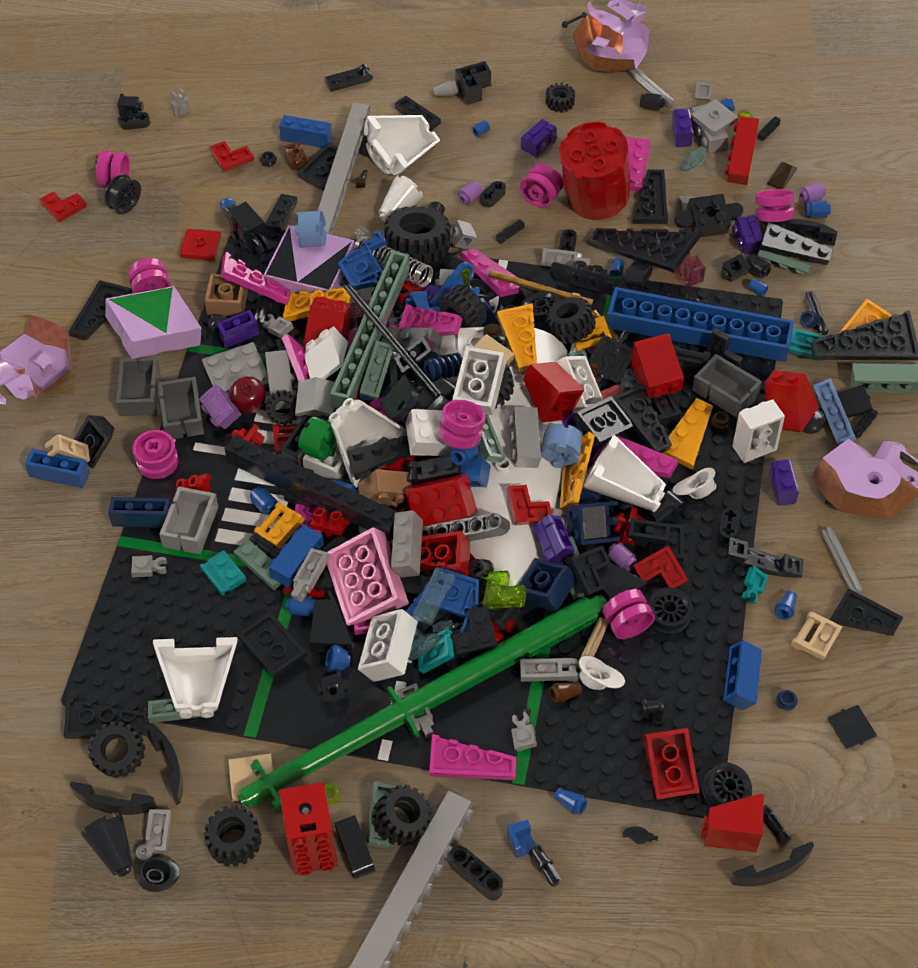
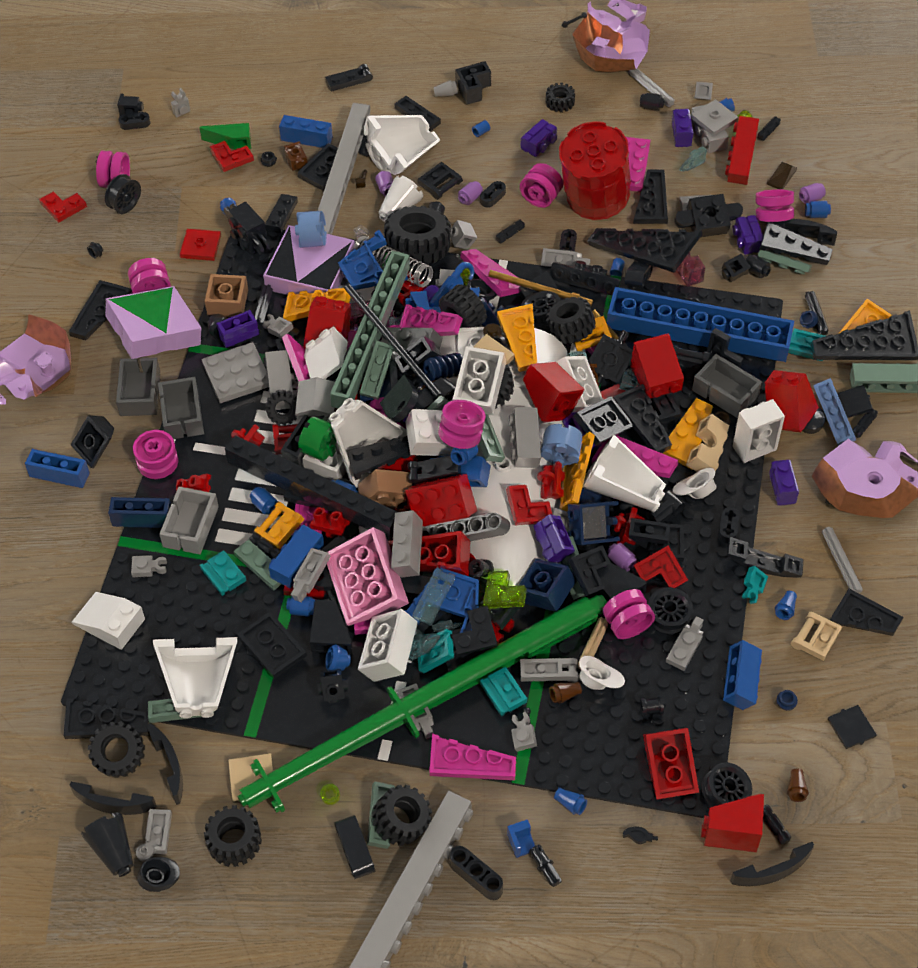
tan hinge [45,434,90,462] -> none
medium lavender brick [199,384,241,429] -> none
dark pink wing [221,252,290,305] -> none
dark red cylinder [229,376,266,414] -> none
red piece [279,782,338,875] -> none
blue hinge [748,278,769,296] -> none
none -> white slope [72,592,145,650]
none -> black plate [87,242,103,259]
none -> green slope [200,123,251,150]
none -> medium lavender brick [375,171,393,196]
none -> black plate [418,162,463,200]
none -> teal plate [480,667,527,716]
none -> red hips [537,461,565,500]
none -> light grey hinge [666,616,704,671]
none -> tan arch [686,414,729,472]
none -> reddish brown cone [787,768,809,802]

